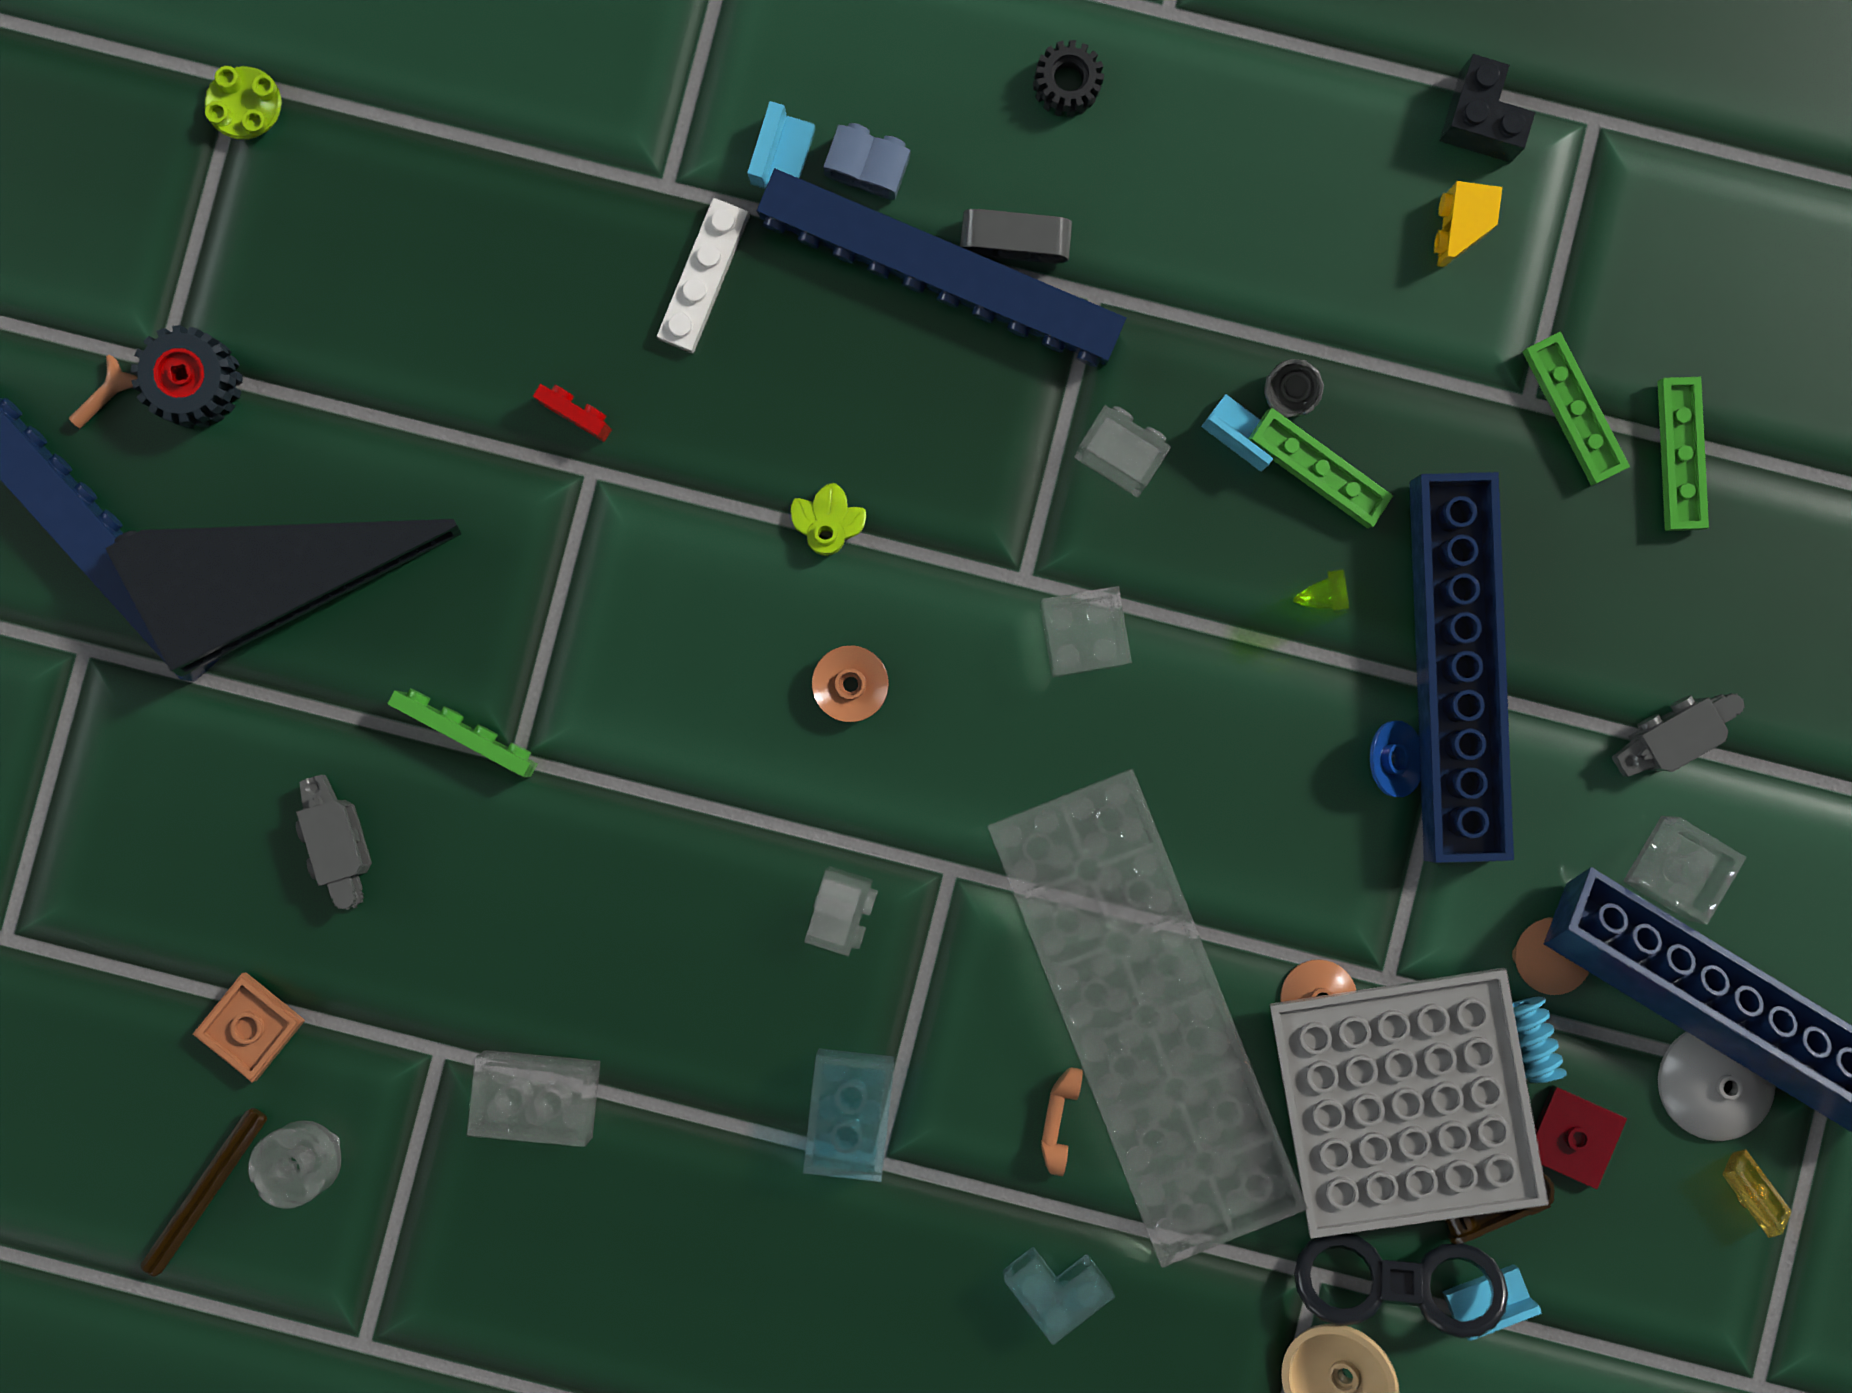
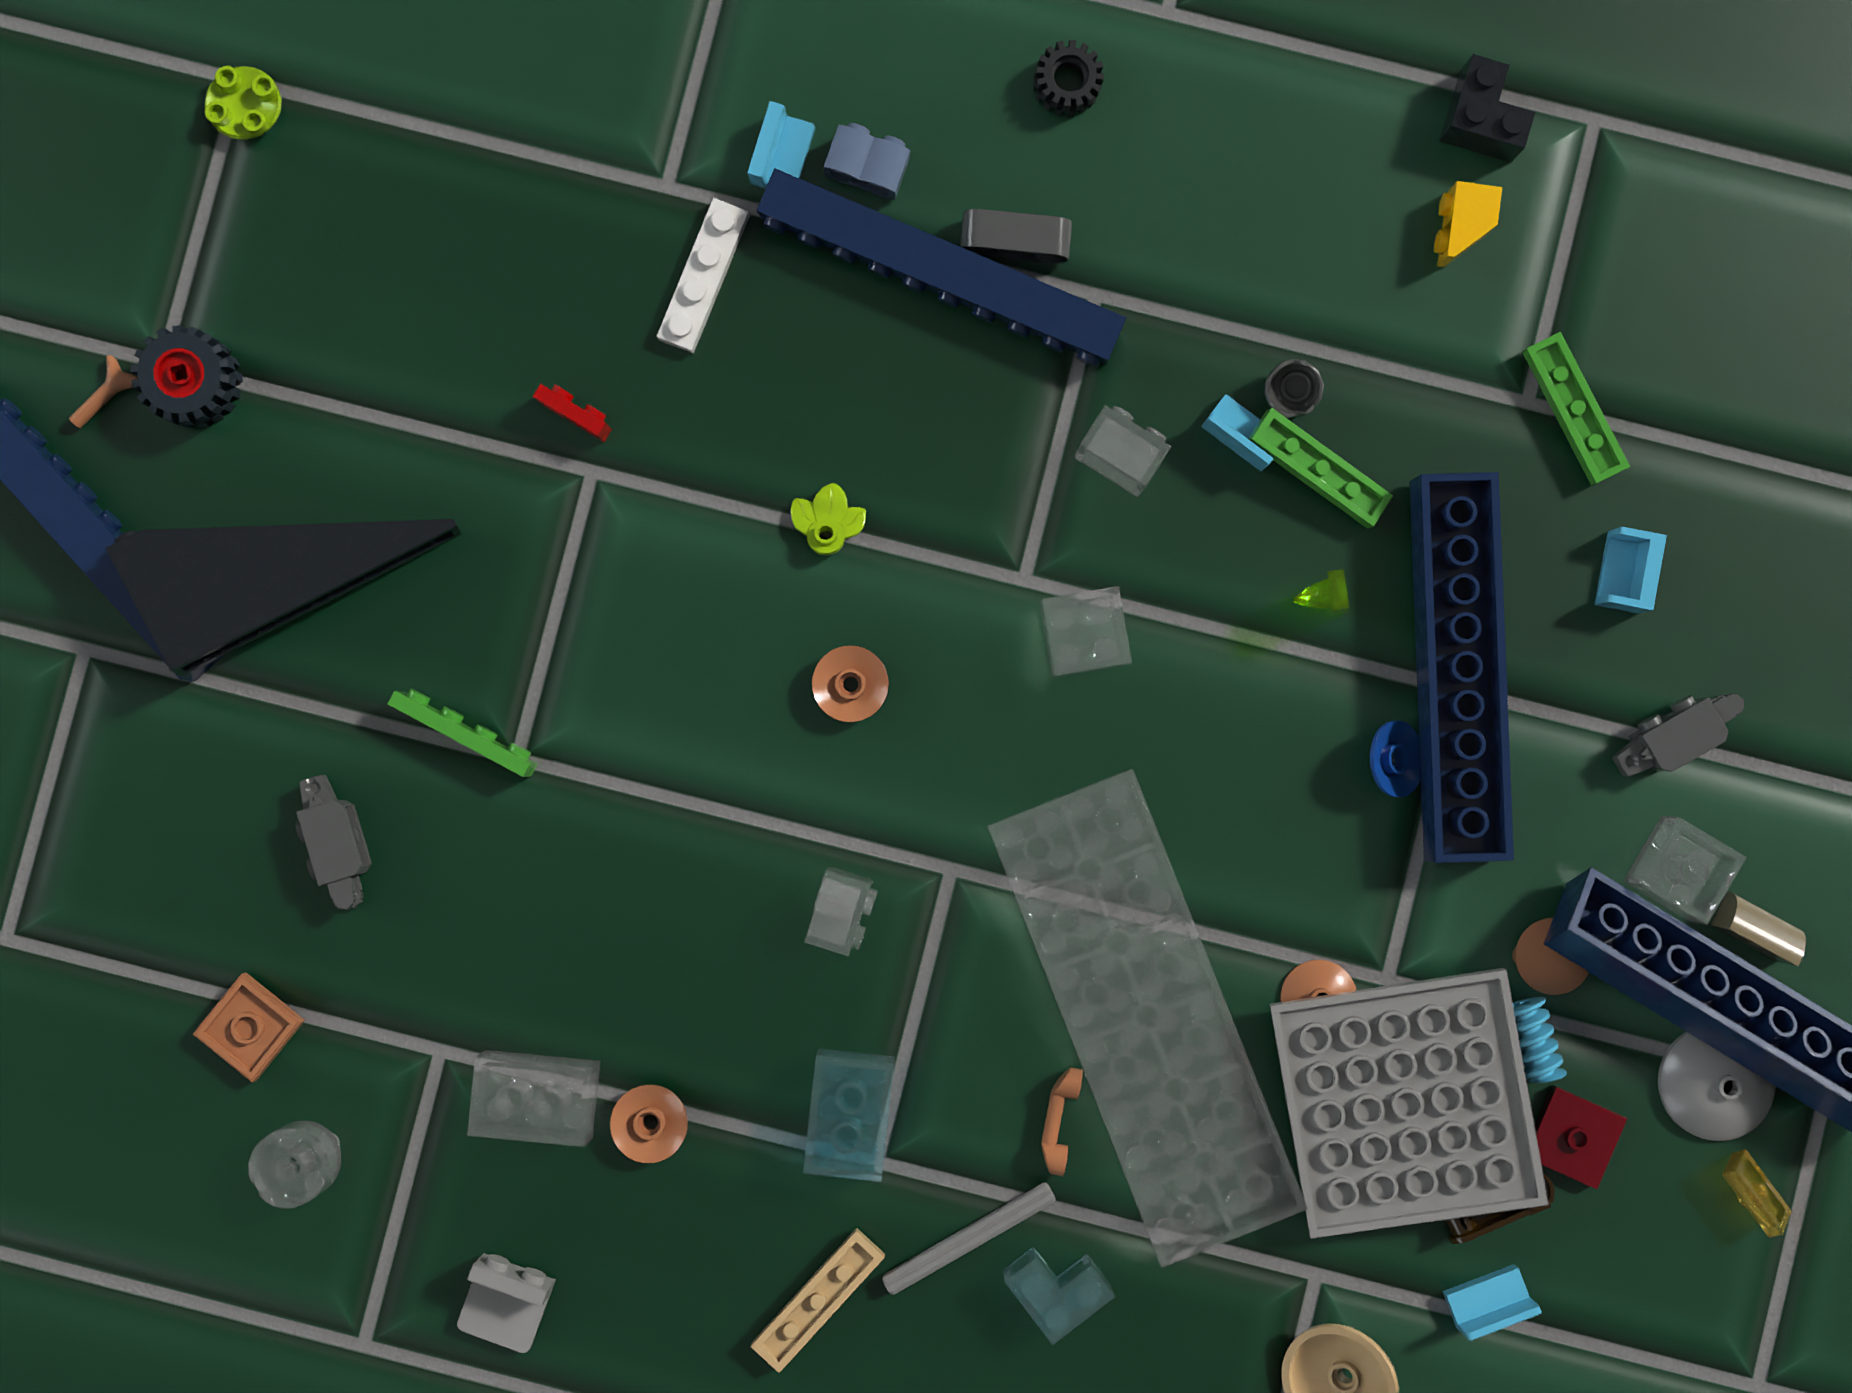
dark brown axle [140,1108,267,1277] -> none
black bar [1294,1233,1509,1339] -> none
bright green plate [1657,377,1709,531] -> none
none -> light grey bracket [457,1253,556,1353]
none -> nougat dish [610,1085,688,1163]
none -> tan plate [751,1228,885,1373]
none -> light grey axle [882,1183,1056,1295]
none -> medium azure panel [1594,527,1667,614]
none -> dark tan brick [1710,892,1806,966]

